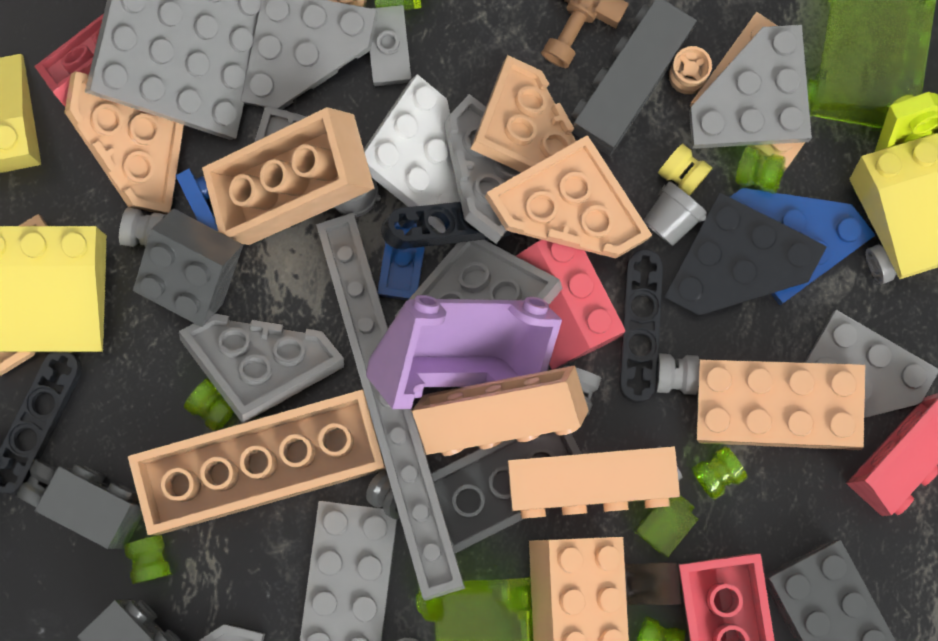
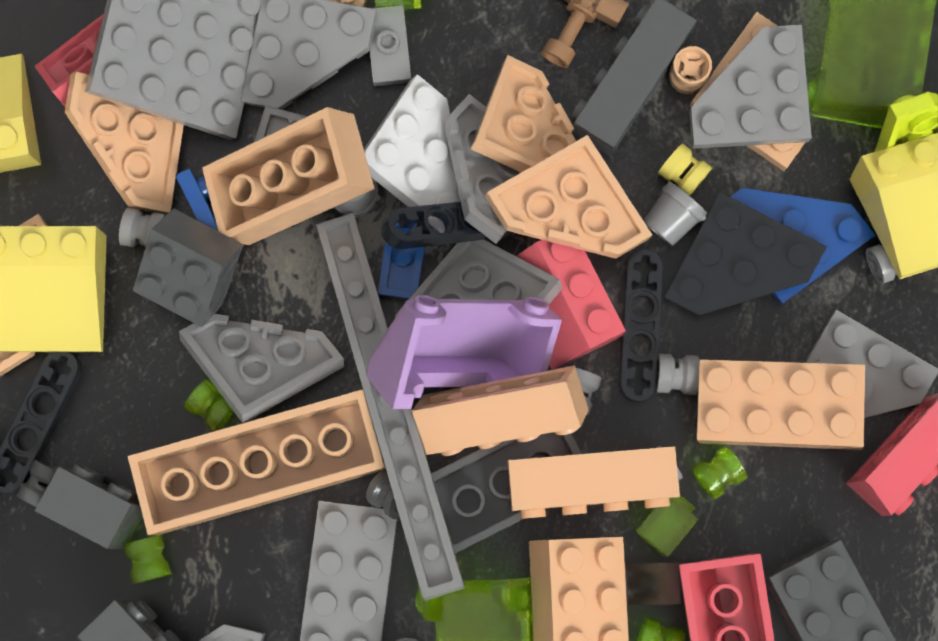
clear neon green wheel [736,147,786,194] -> none

